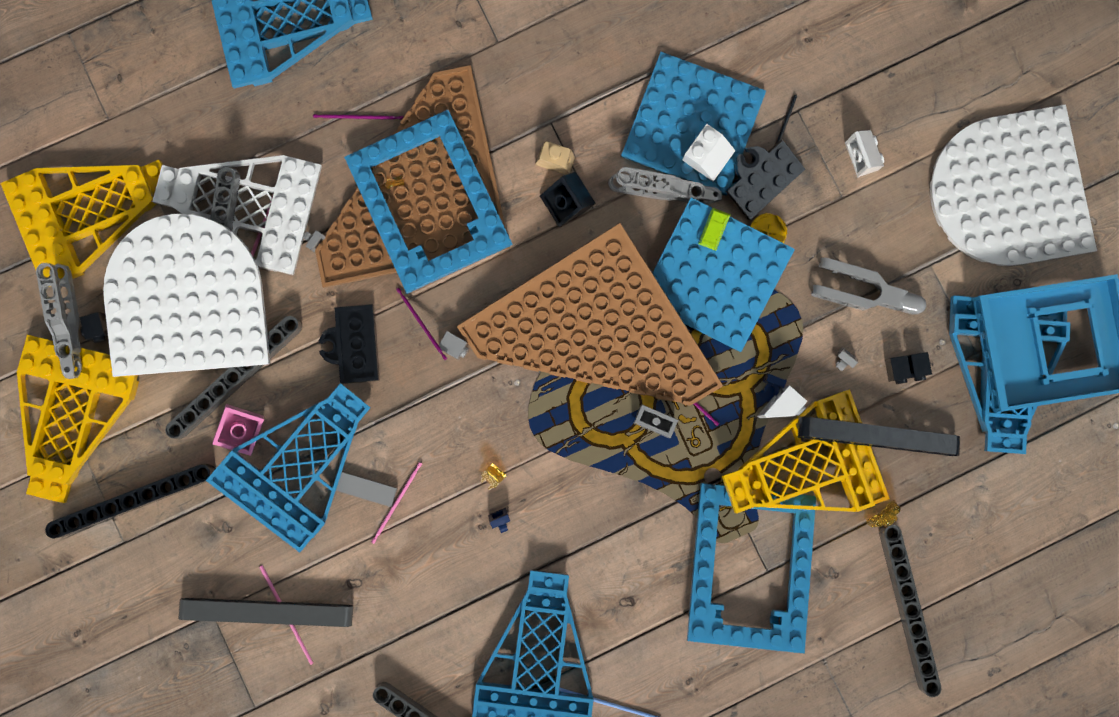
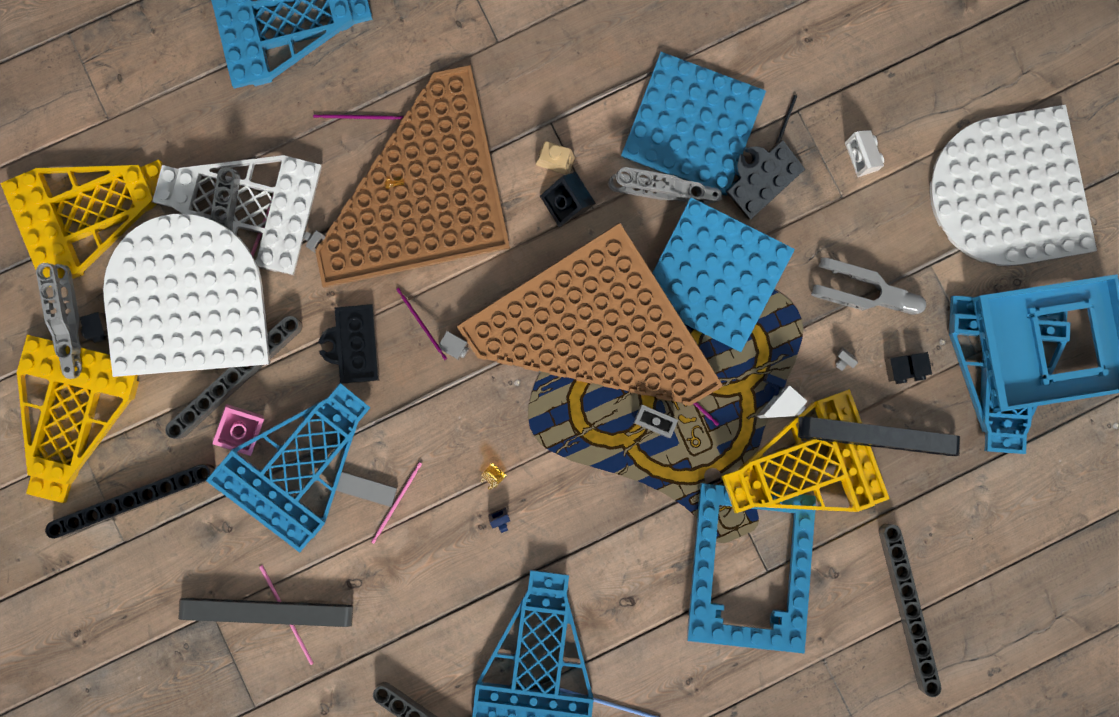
dark azure plate [344,110,512,294] -> none
white slope [682,124,735,181] -> none
lime tile [698,207,731,251] -> none
yellow tile [750,213,787,243] -> none
clear yellow piece [866,500,901,527] -> none

